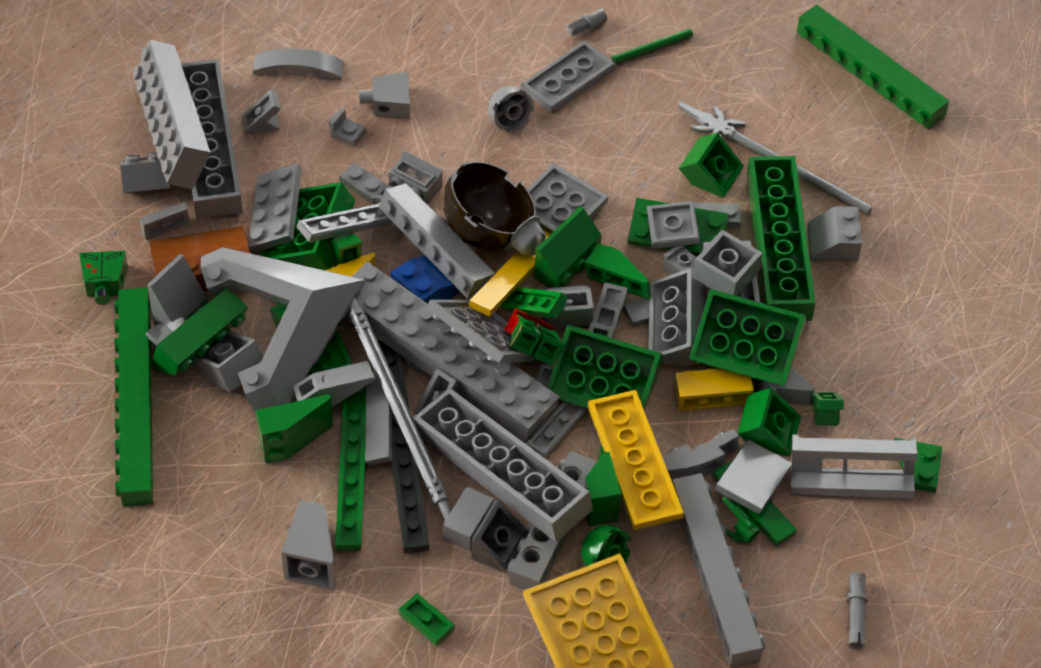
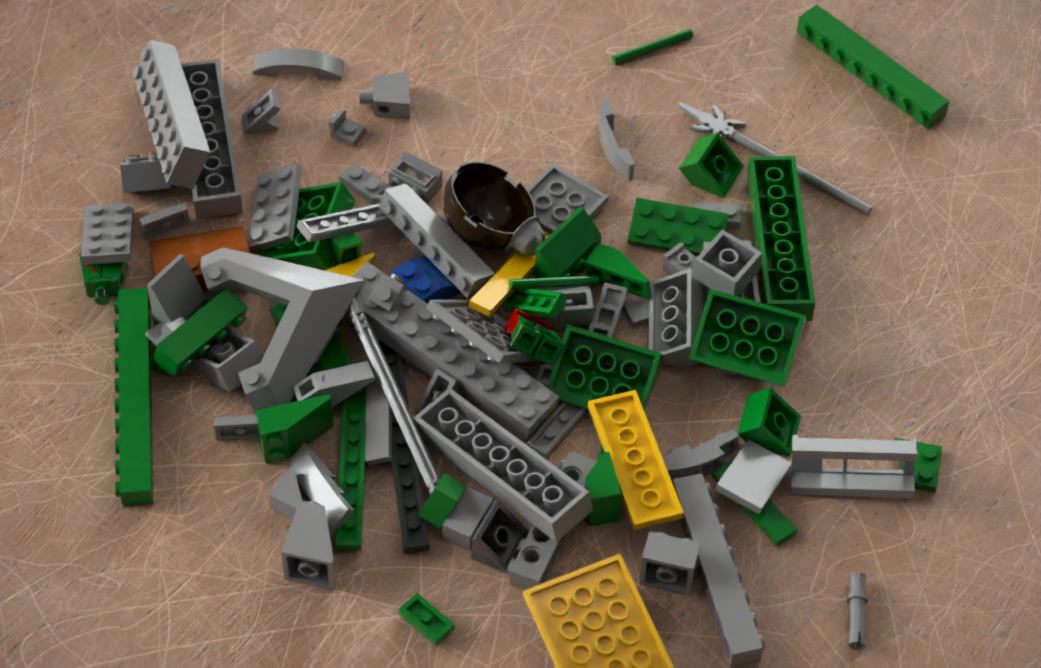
light grey cylinder [488,86,534,132] -> none
light grey tile [520,40,616,114] -> none
light grey axle [566,9,607,37] -> none
green cylinder [581,525,631,566] -> none
light grey tile [647,201,700,249] -> none
yellow brick [674,368,754,411] -> none
green plant [722,497,761,544] -> none
light grey slope [757,367,815,405] -> none
light grey slope [808,207,862,261] -> none
green slope [812,392,844,425] -> none
none -> light grey plate [81,203,133,265]
none -> light grey plate [214,414,259,440]
none -> light grey slope [269,467,302,520]
none -> light grey slope [289,443,354,529]
none -> light grey bracket [369,273,409,312]
none -> green slope [418,473,466,529]
none -> green bar [509,275,599,289]
none -> light grey slope [599,98,634,180]
none -> light grey brick [639,531,700,596]

